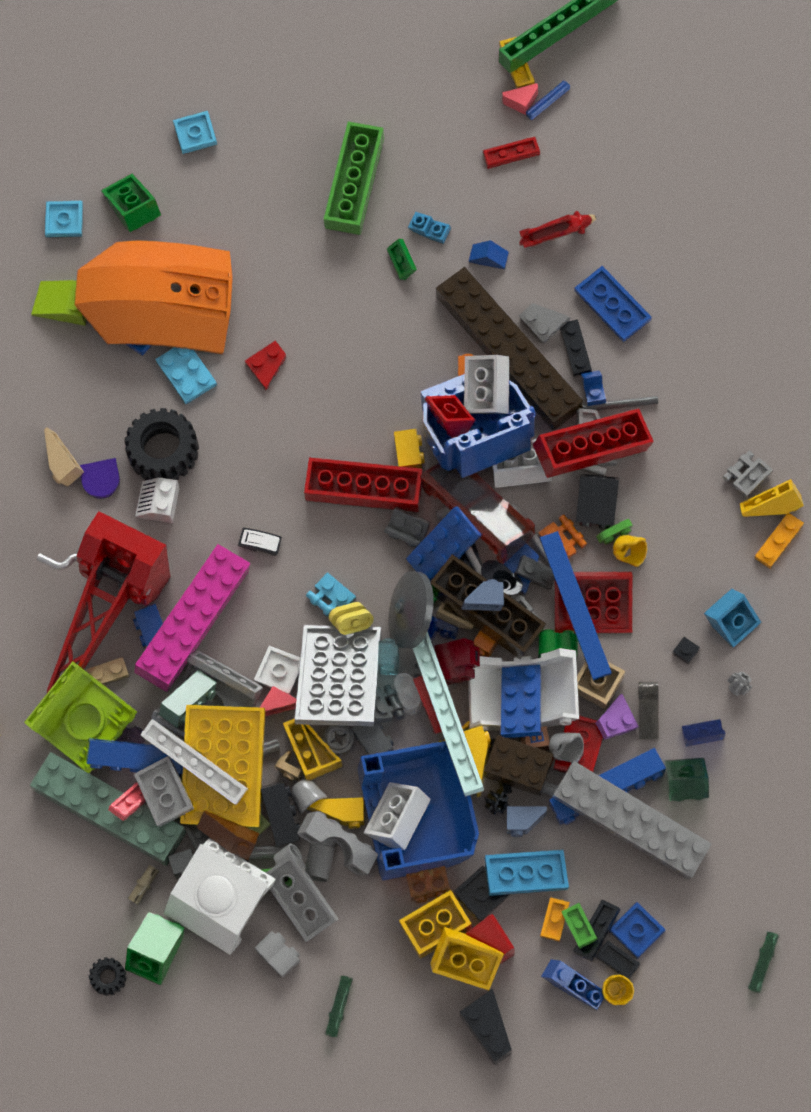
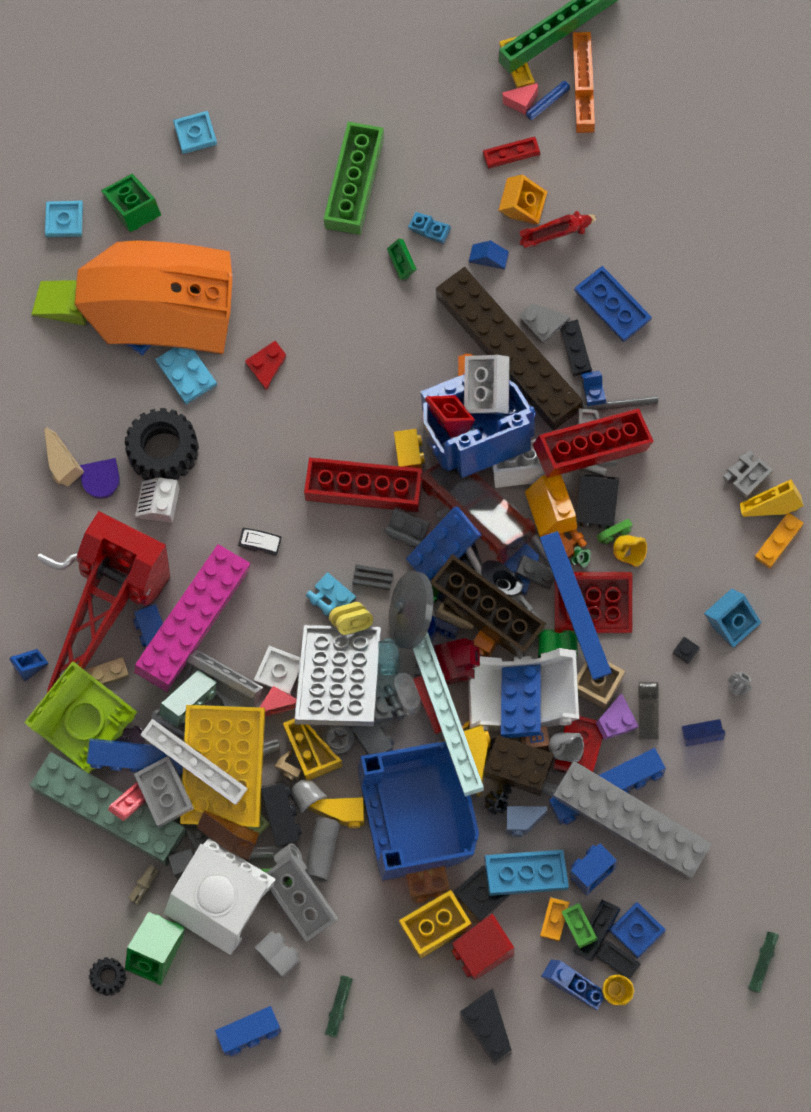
light grey arch [297,811,378,876] -> none
white slope [364,782,431,850] -> none
yellow slope [430,927,504,990] -> none
sand blue slope [462,579,504,611] -> none
clear green slope [665,758,709,802] -> none
none -> blue slope [9,649,48,681]
none -> blue brick [215,1006,281,1057]
none -> dark grey tile [352,564,394,590]
none -> light orange slope [498,174,547,224]
none -> light orange slope [525,475,577,537]
none -> blue brick [570,843,617,896]
none -> green plate [571,546,591,568]
none -> orange slope [573,32,595,133]

